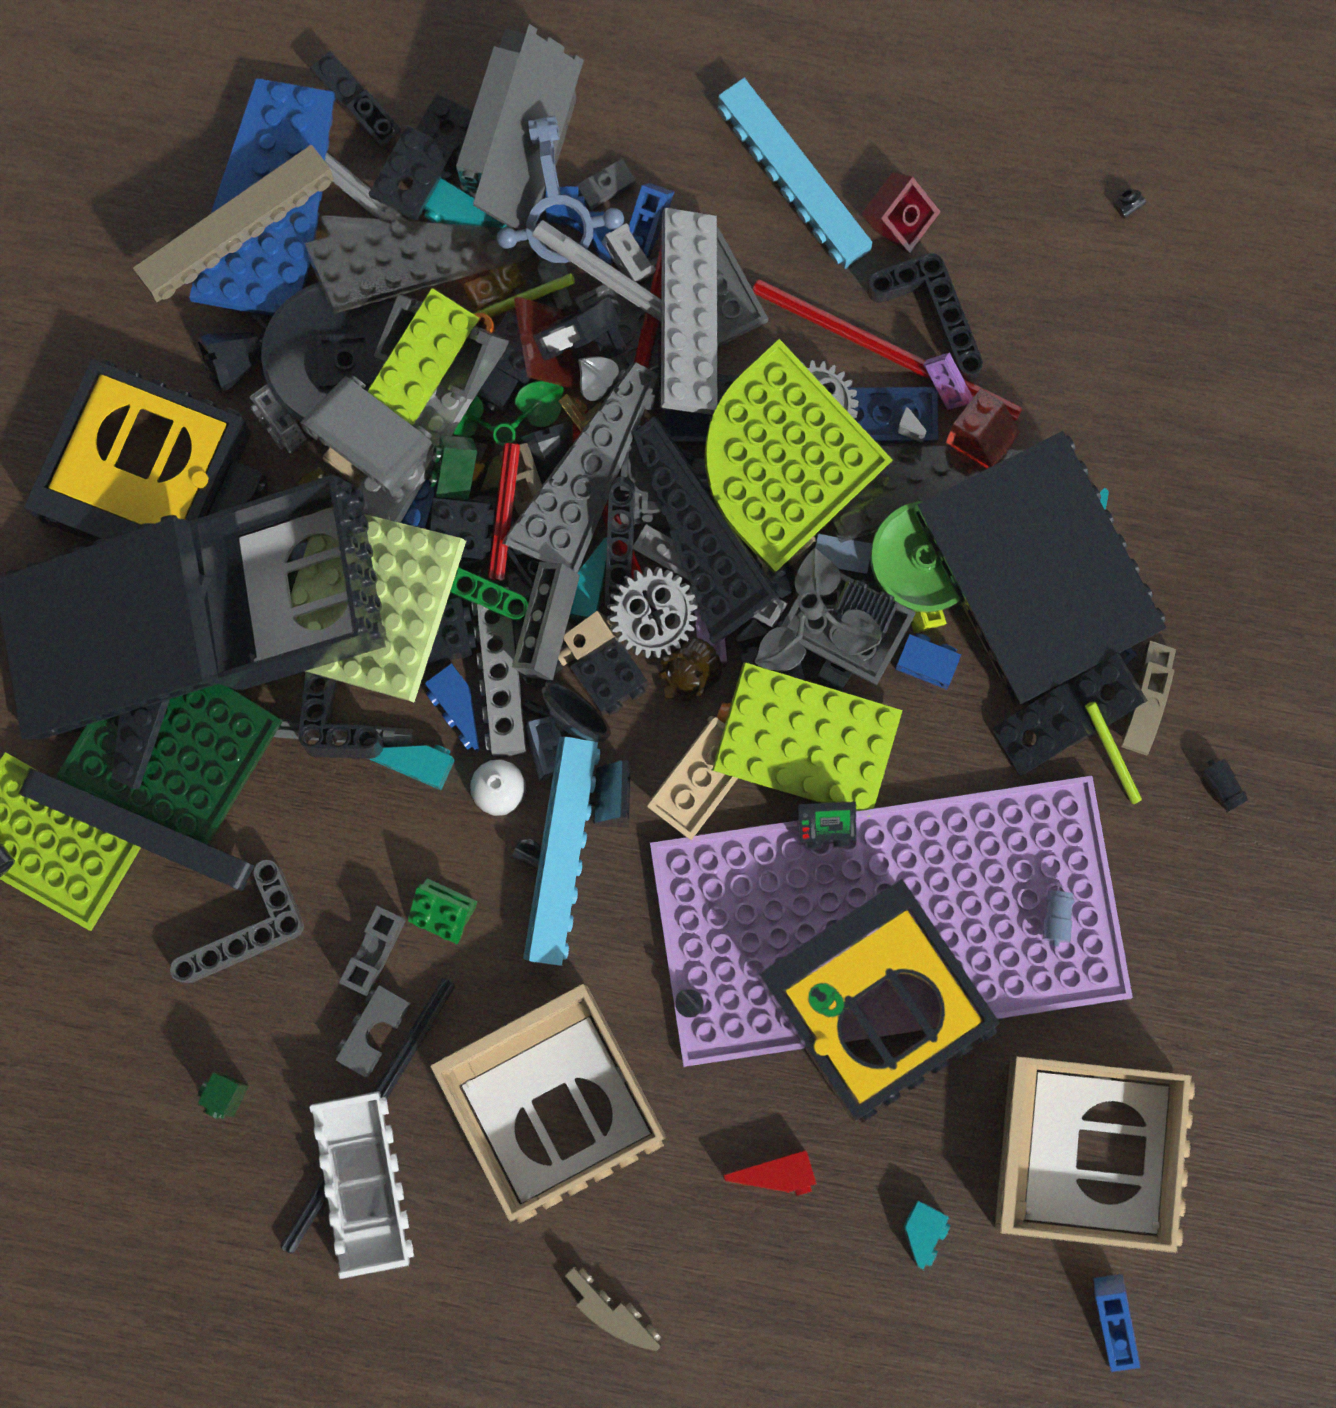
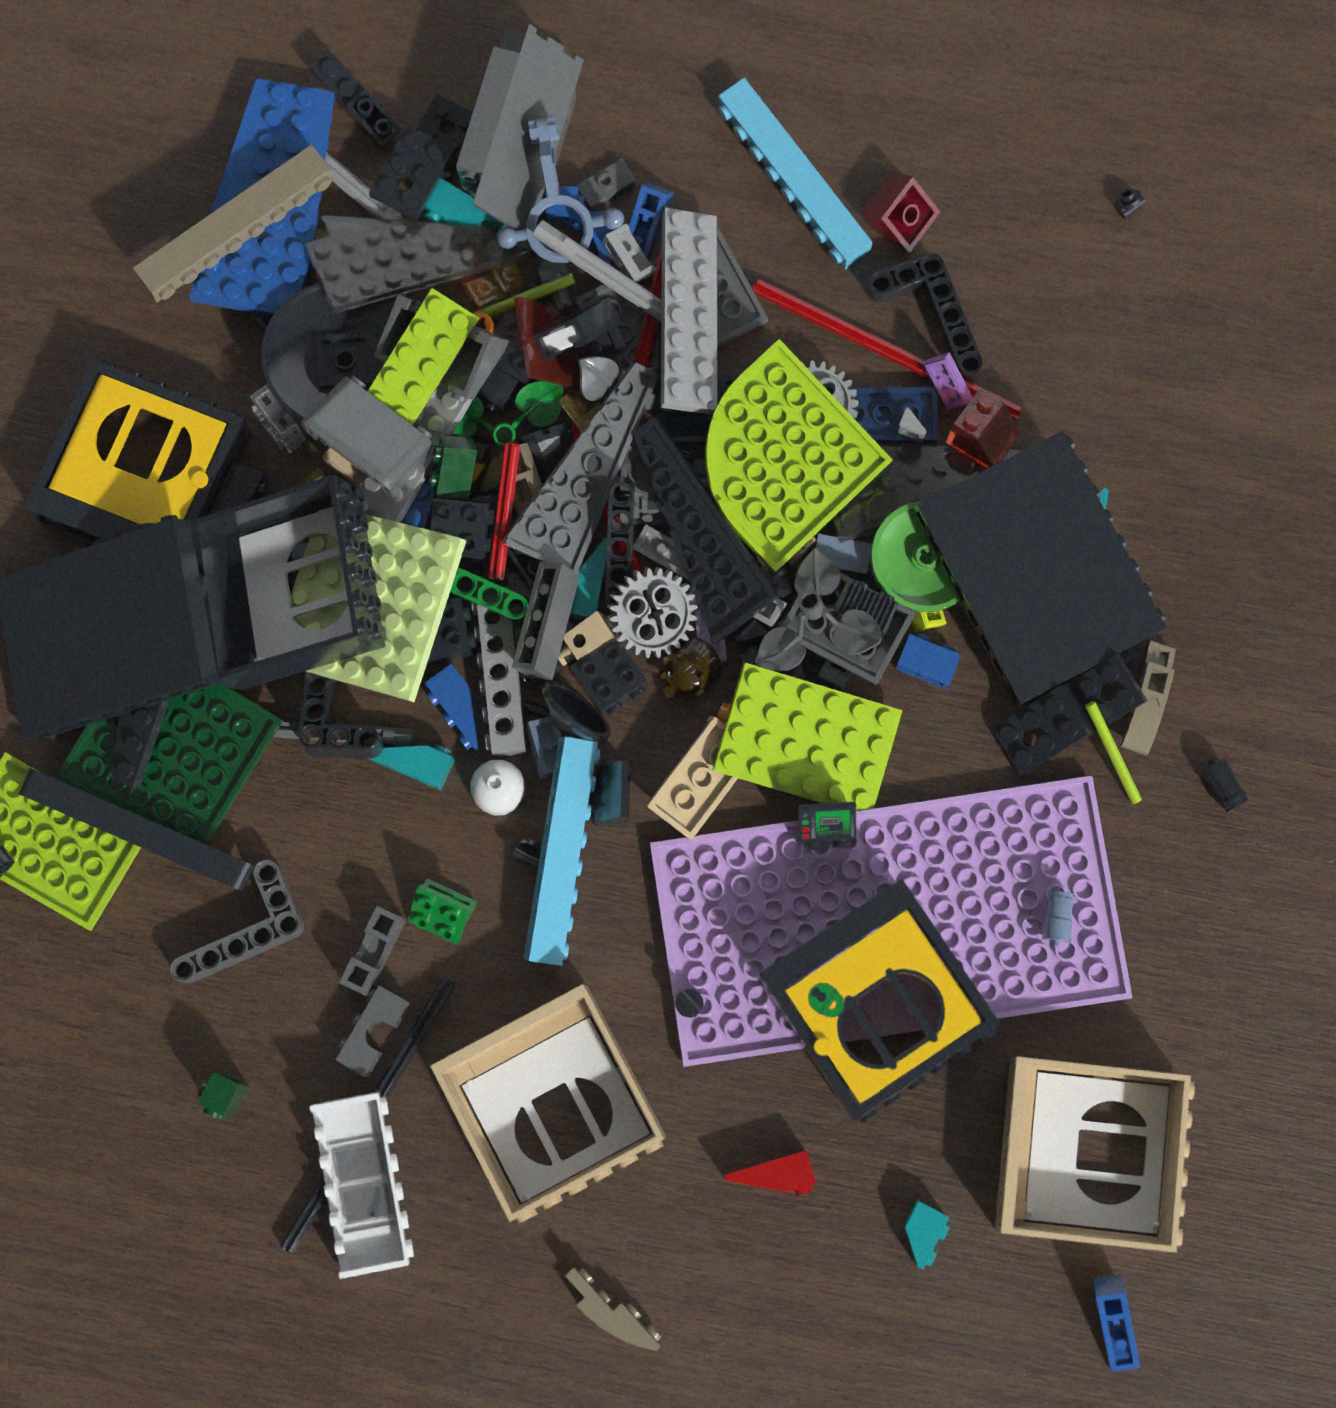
black cone [197,332,263,393] -> none

